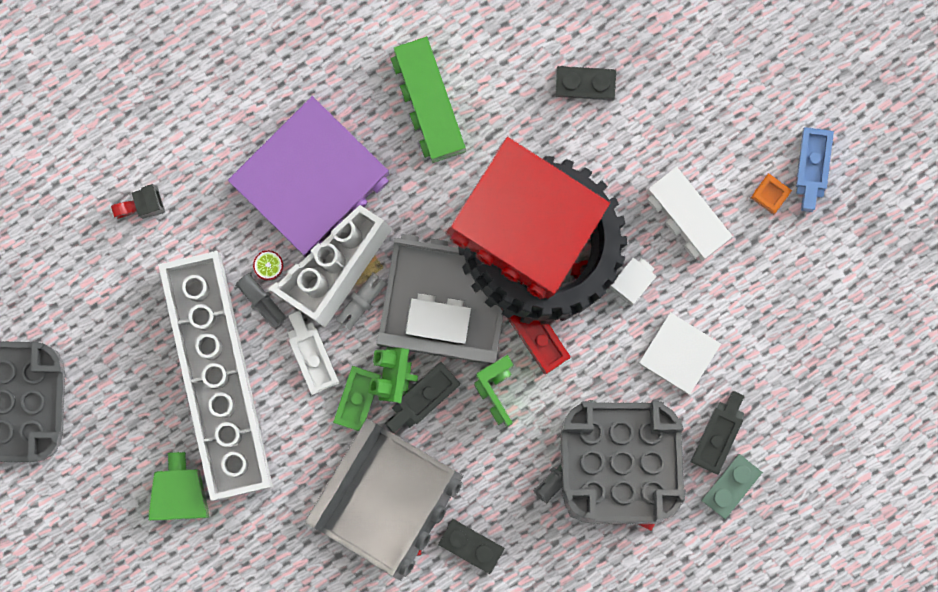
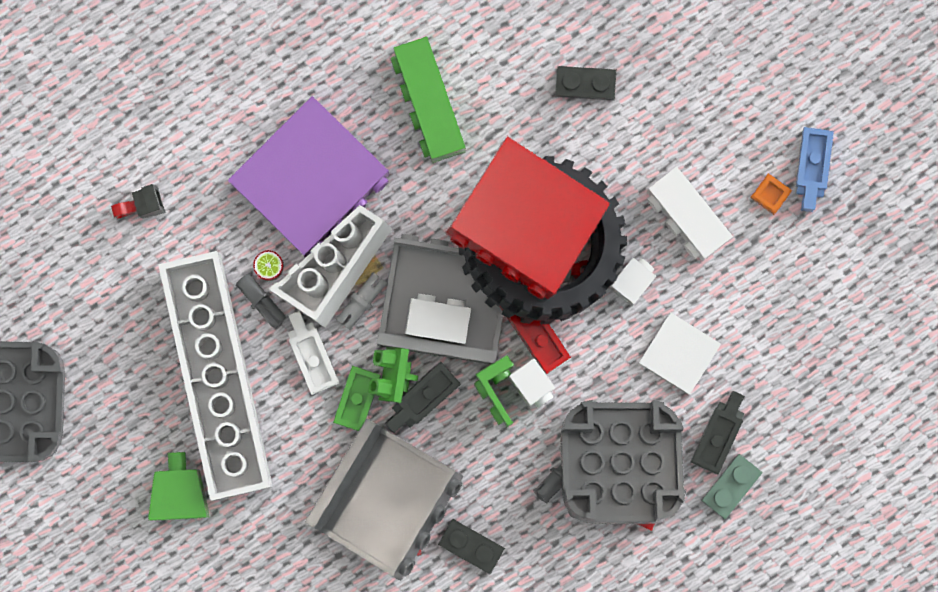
none -> white brick [508,358,555,409]

